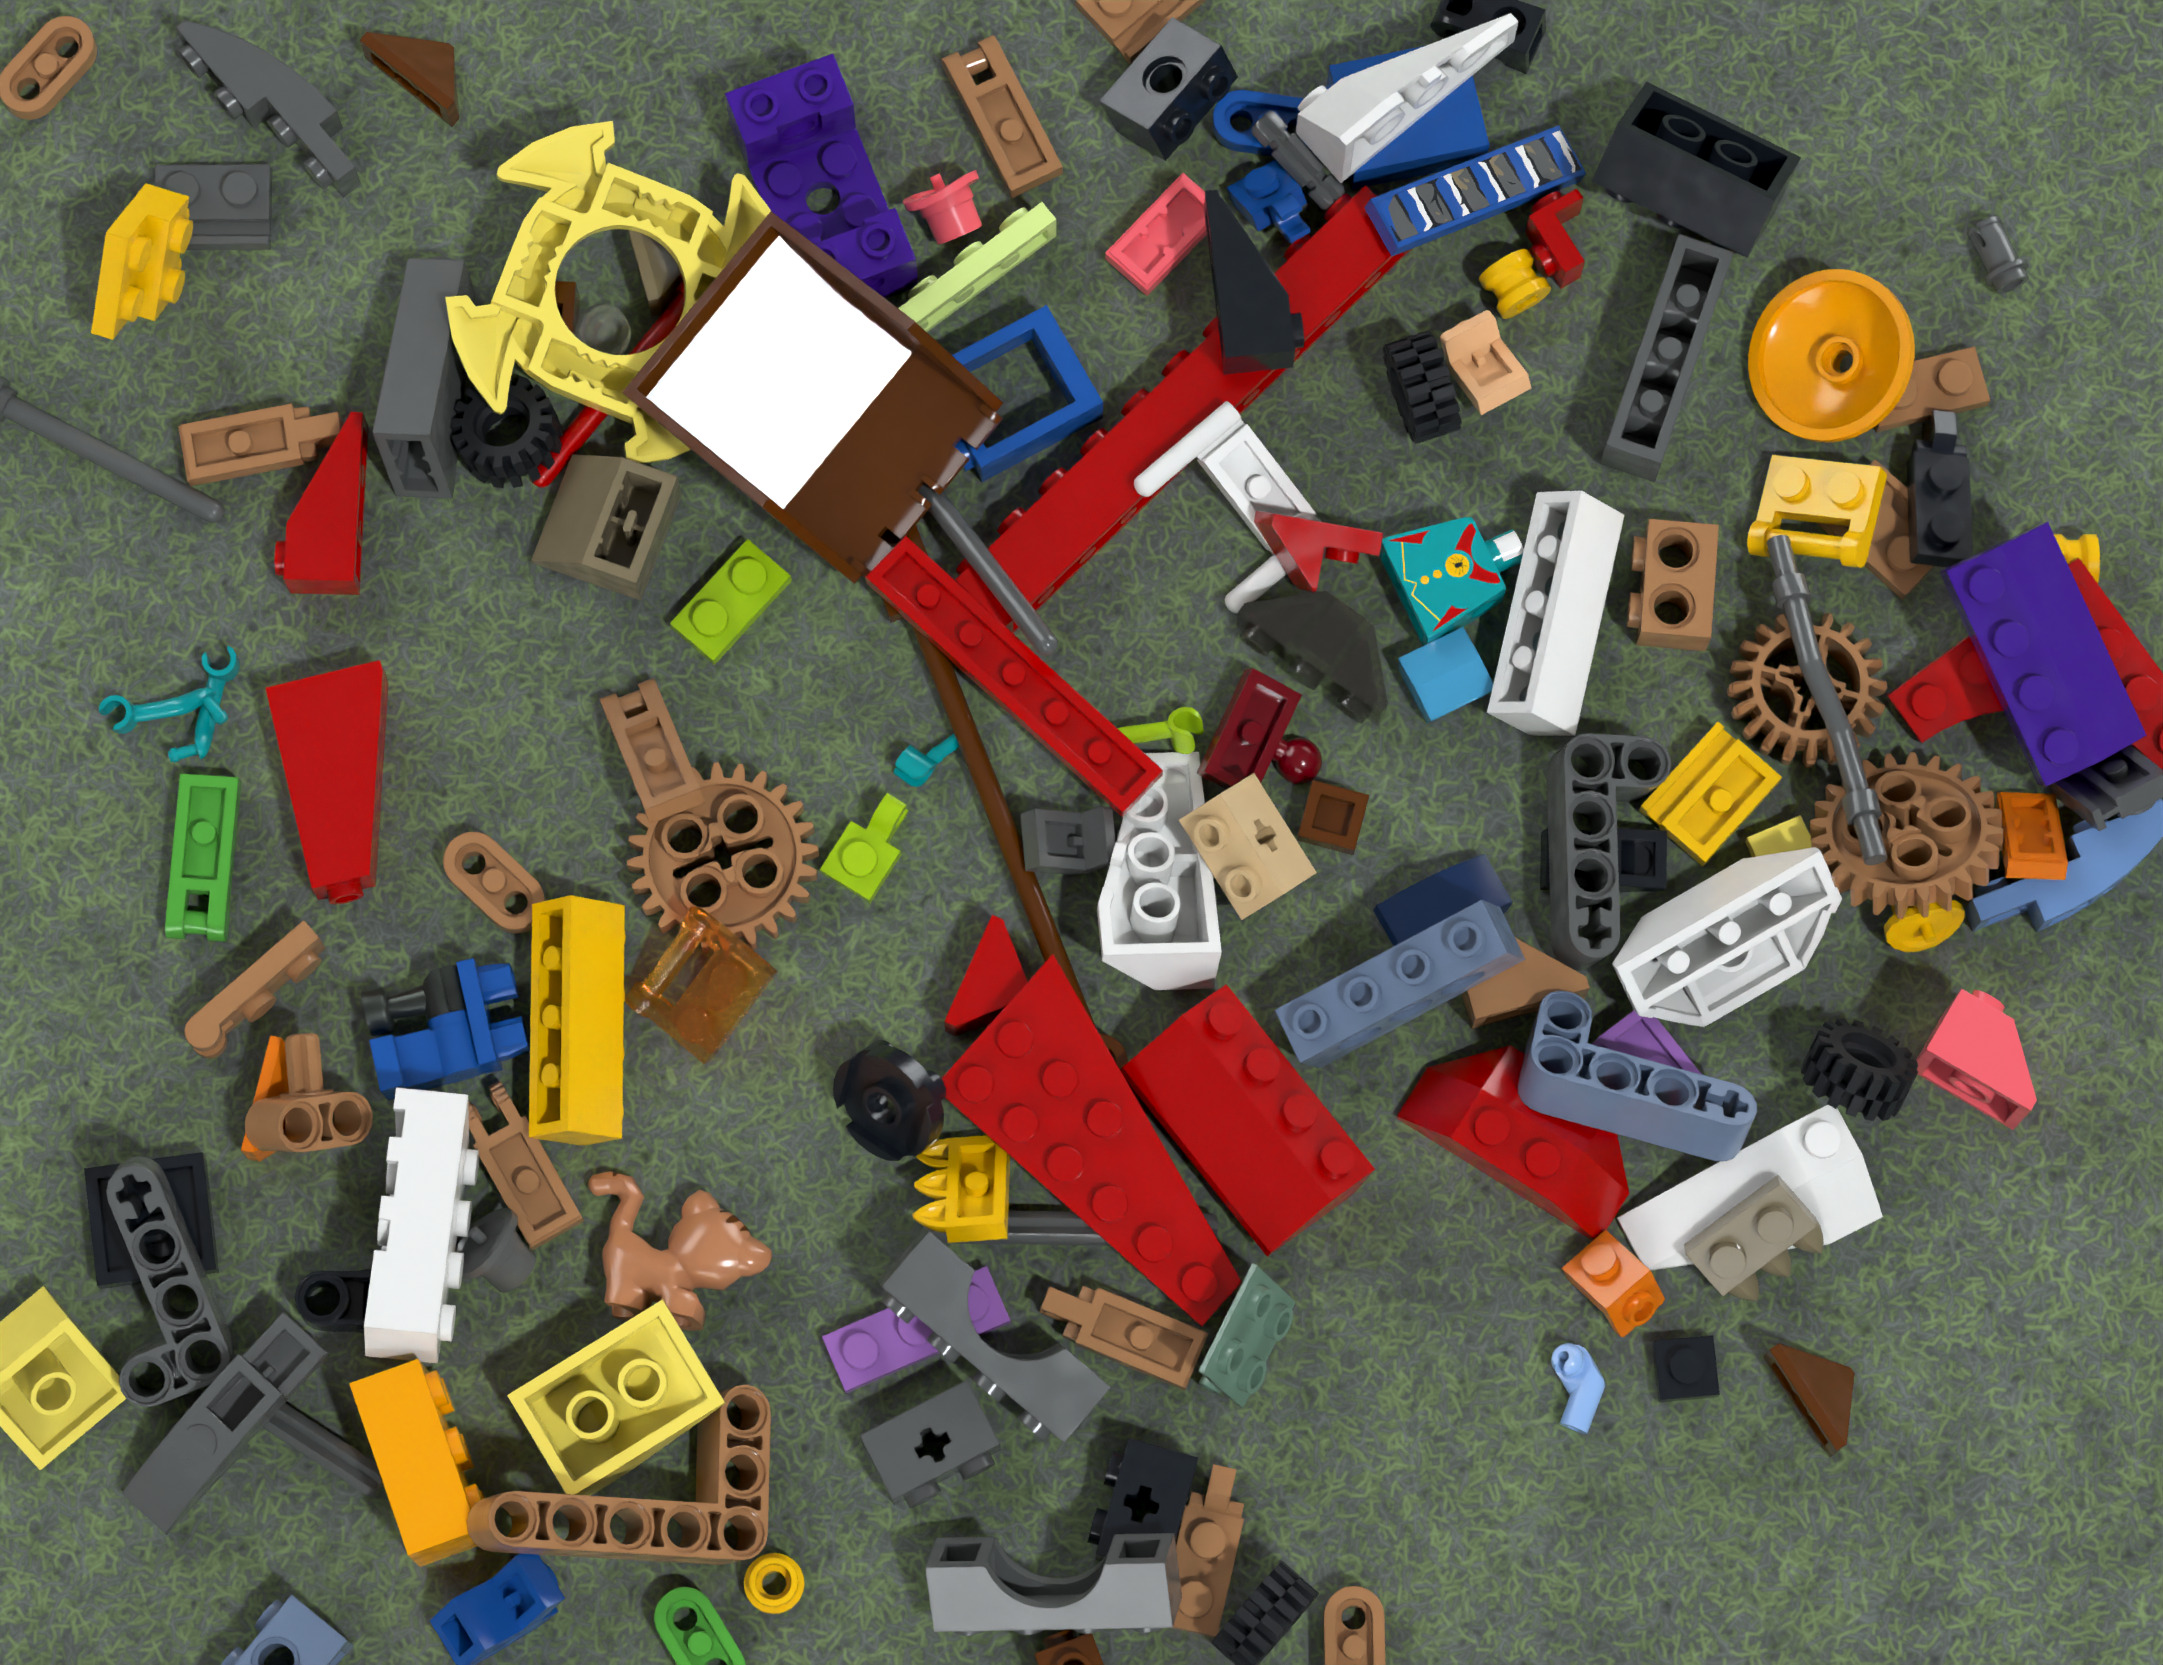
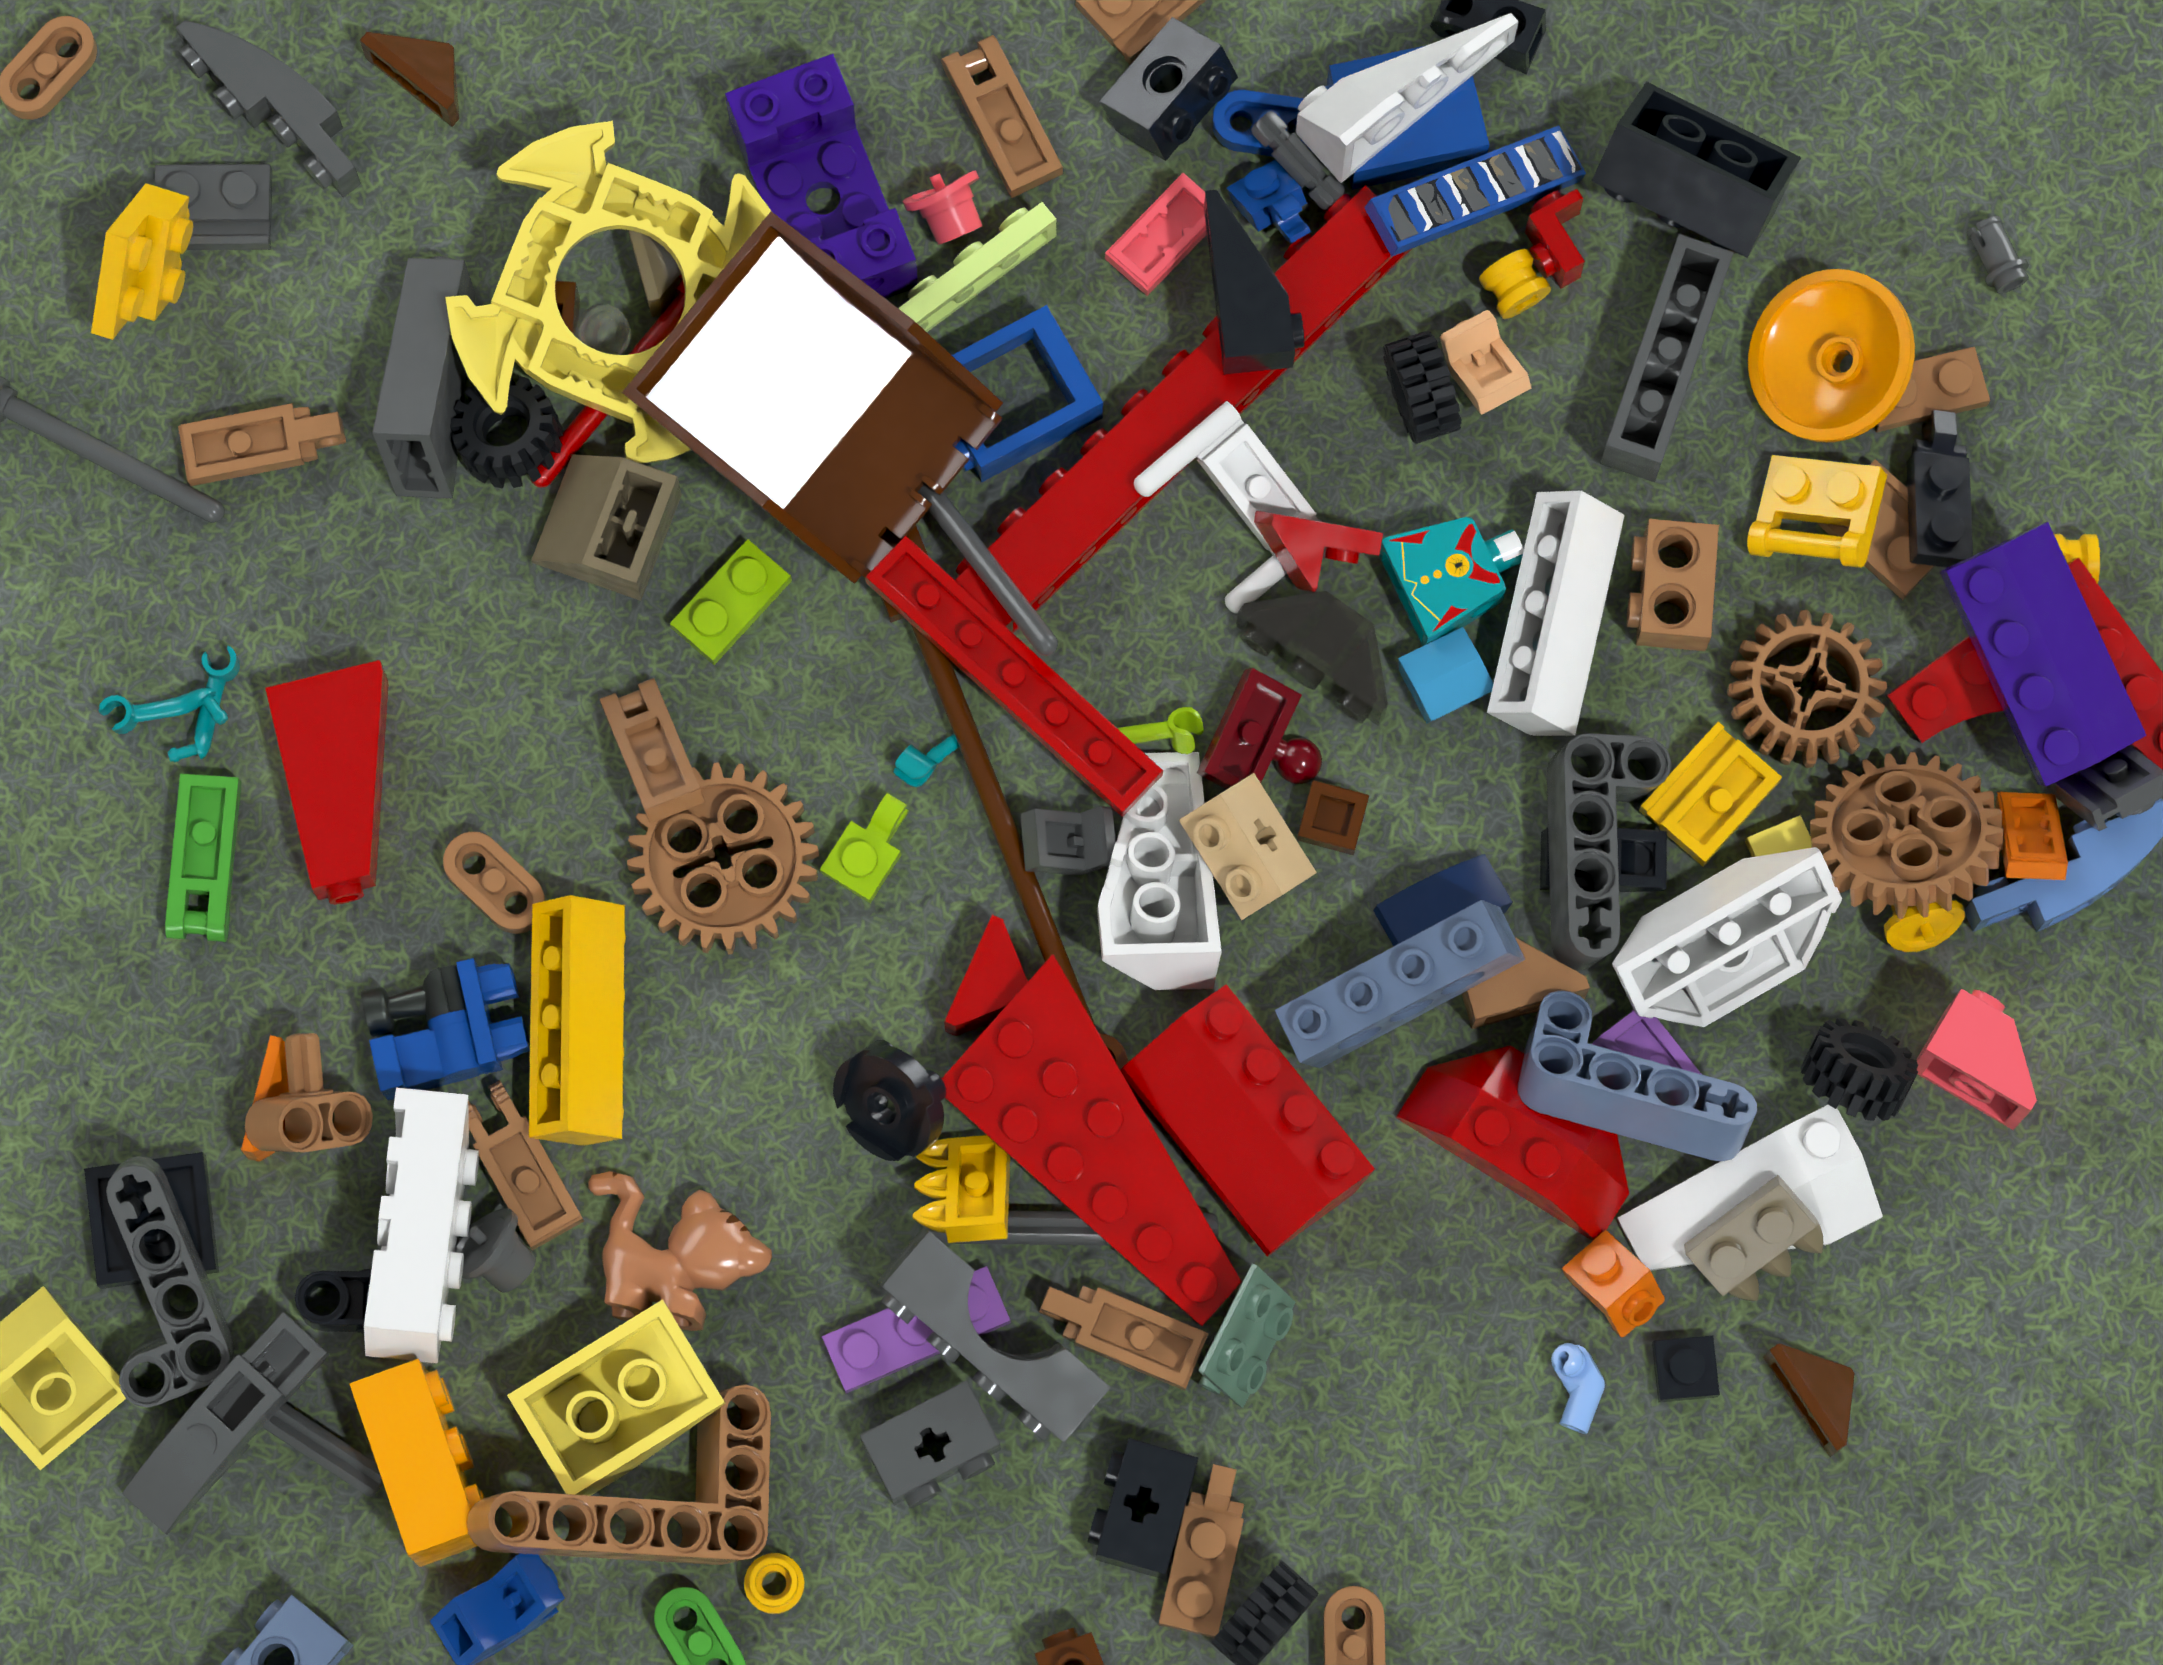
medium nougat plate [184,920,325,1059] -> none
red slope [274,412,369,595] -> none
clear orange plate [625,906,778,1064] -> none
arch [925,1533,1182,1636] -> none
dark grey bar [1767,535,1887,865] -> none

